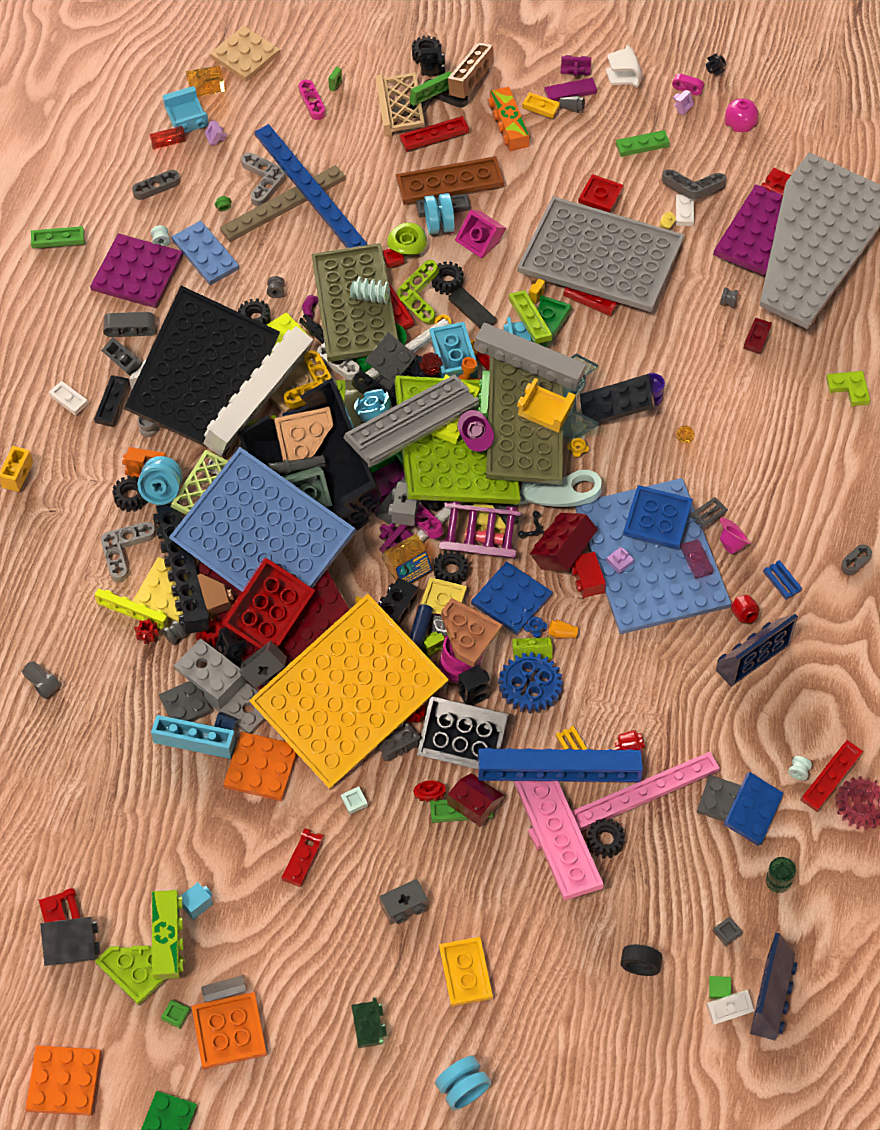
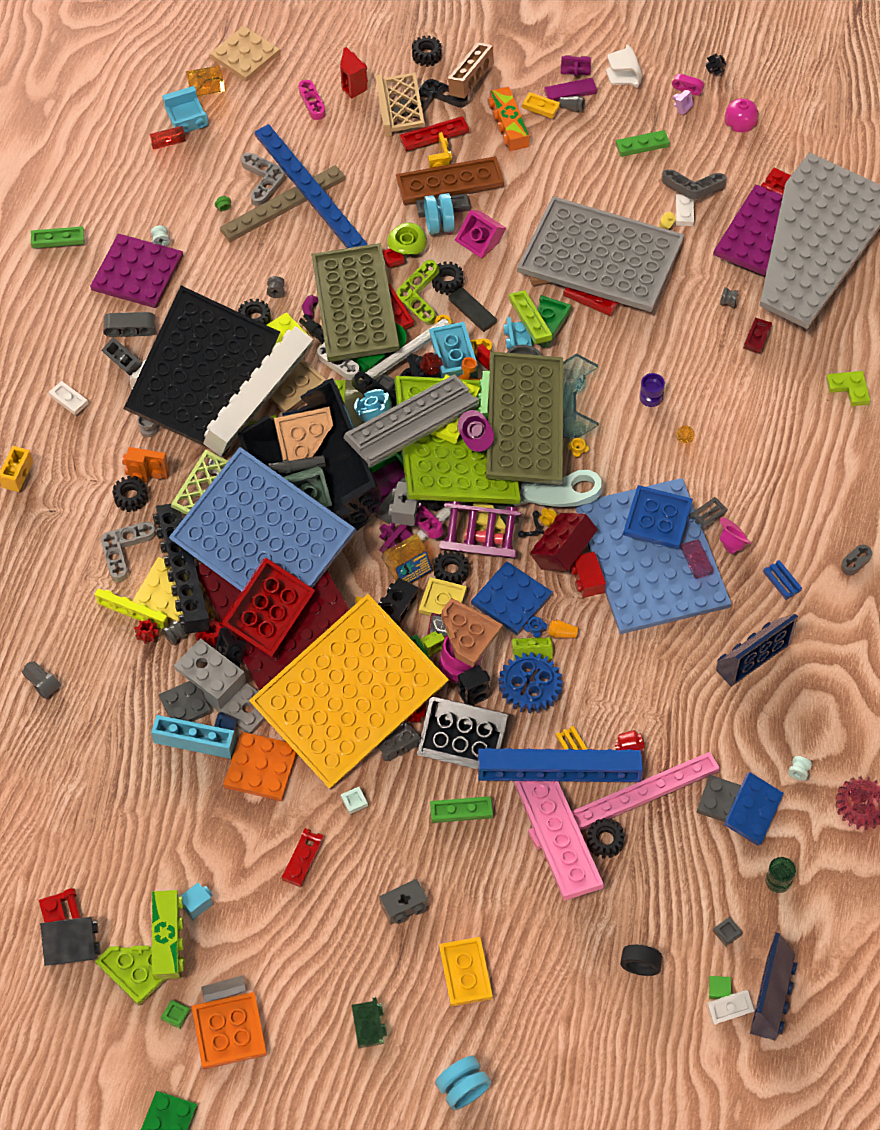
orange plate [25,1045,101,1116] -> none
black plate [94,375,130,427] -> none
dark grey beam [132,170,180,200] -> none
medium azure wheel [137,456,183,505] -> none
medium blue plate [171,220,239,285] -> none
medium nougat slope [197,574,235,615] -> none
lavender tile [205,121,227,145] -> none
dark grey brick [239,641,287,689] -> none
yellow beam [284,351,332,409] -> none
bright green tile [328,67,342,91] -> none
light aqua piece [350,277,390,304] -> none
dark grey plate [365,332,416,384] -> none
bright green plate [409,71,452,106] -> none
dark blue piece [409,604,433,651] -> none
red gear [413,780,446,802] -> none
black bracket [421,47,445,76] -> none
dark red slope [447,773,504,827] -> none
light grey brick [474,322,586,390] -> none
yellow panel [517,378,576,433] -> none
yellow plate [529,279,545,304] -> none
red plate [578,174,624,213] -> none
black plate [580,374,655,428] -> none
lavender tile [606,547,634,574] -> none
red head [731,595,760,624] -> none
red plate [800,740,863,812] -> none
none -> red slope [340,47,368,99]
none -> yellow bracket [428,133,452,168]
none -> yellow plate [539,508,557,527]

